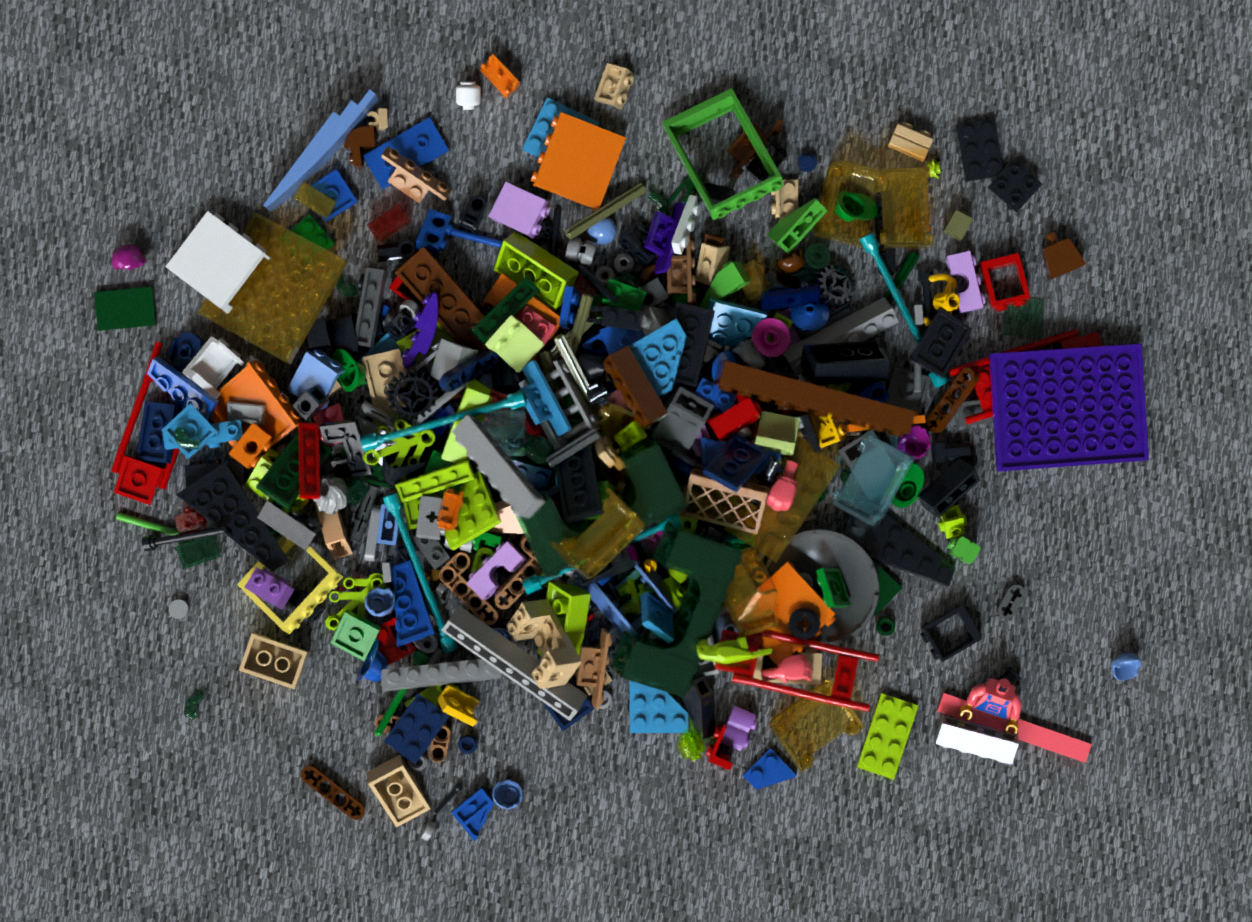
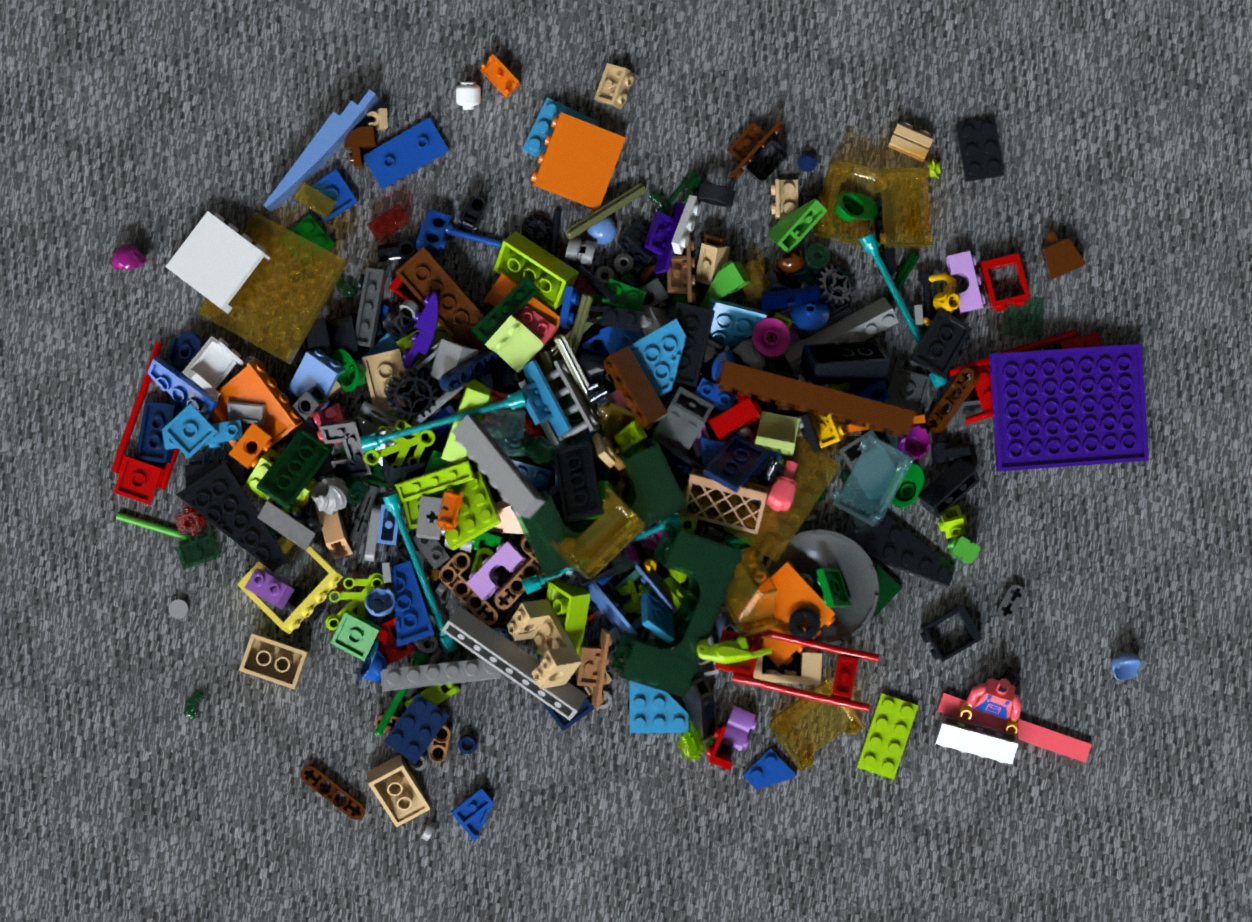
dark green tile [94,287,157,331] -> none
black piece [142,526,228,552] -> none
clear green arm [173,427,200,449] -> none
red plate [298,423,320,499] -> none
medium nougat bracket [381,146,451,203] -> none
black hinge [432,784,463,816] -> none
yellow bracket [437,685,479,727] -> none
lavender panel [488,182,550,239] -> none
medium blue hair [492,779,523,809] -> none
dark grey axle [546,428,600,467] -> none
bright green window [662,88,784,220] -> none
coral piece [761,654,813,683] -> none
dark green plate [876,616,895,636] -> none
light grey bar [913,337,921,392] -> none
olive brick [943,209,973,241] -> none
black hinge [987,159,1043,213] -> none

